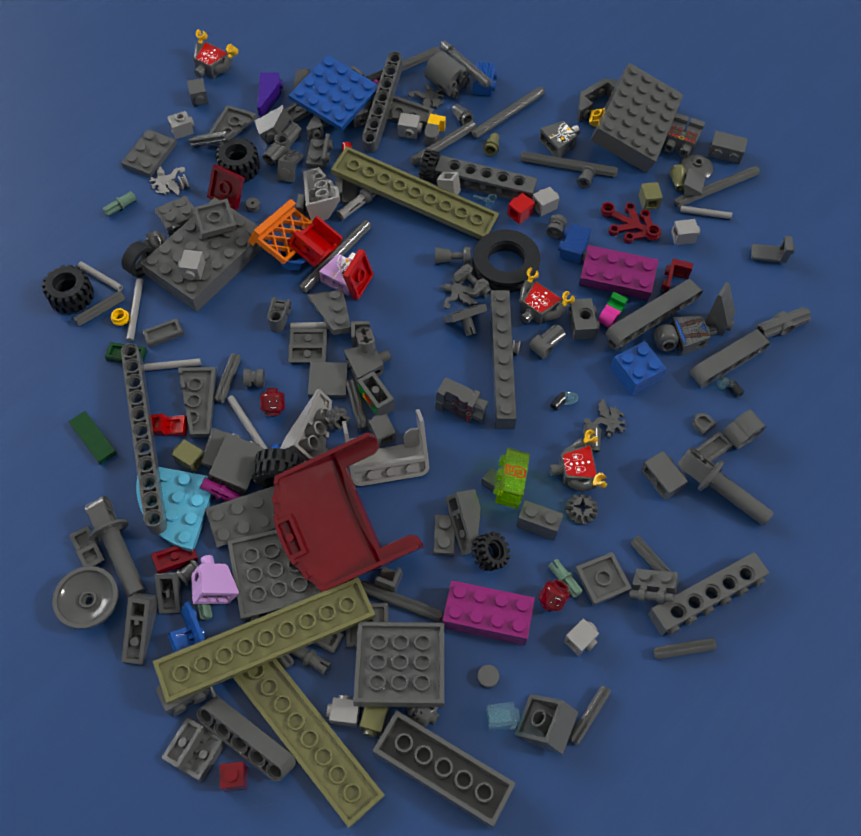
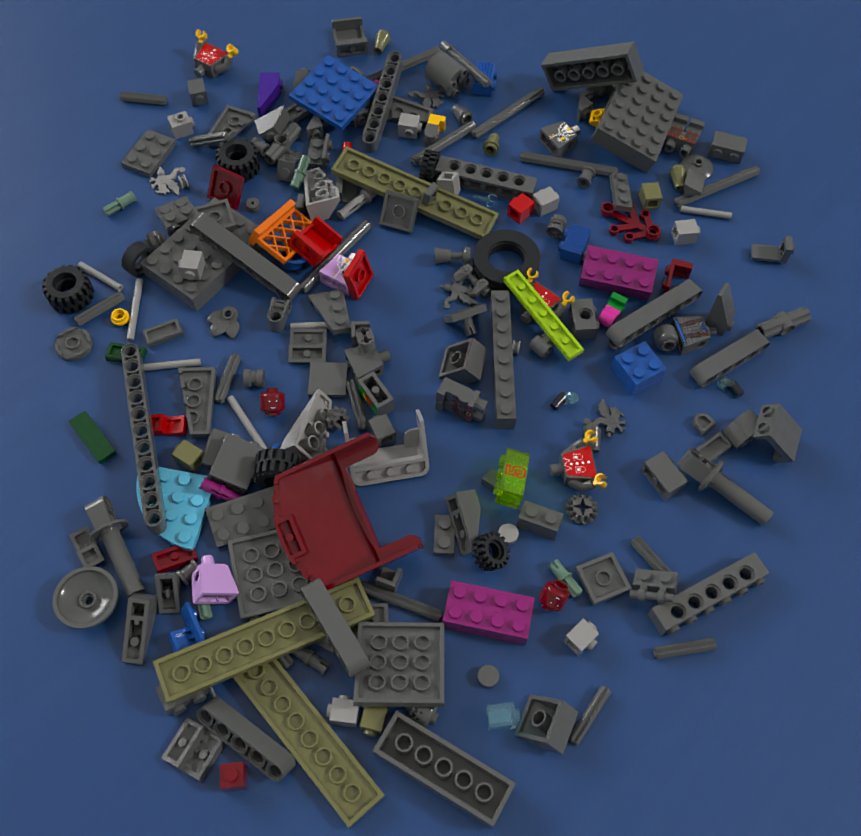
none -> dark grey tile [54,327,93,361]
none -> dark grey axle [120,91,168,105]
none -> dark grey beam [189,212,301,301]
none -> dark grey plate [207,306,240,339]
none -> dark grey bush [251,137,270,158]
none -> sand green axle [290,155,310,190]
none -> dark grey beam [299,578,371,677]
none -> dark grey panel [332,16,368,58]
none -> olive cone [374,30,391,54]
none -> dark grey tile [379,190,420,233]
none -> dark grey tile [422,182,439,207]
none -> dark grey slope [438,338,487,384]
none -> light grey tile [498,523,519,545]
none -> lime tile [503,270,584,362]
none -> dark grey brick [541,41,644,91]
none -> dark grey plate [609,172,633,213]
none -> dark grey panel [753,403,802,463]

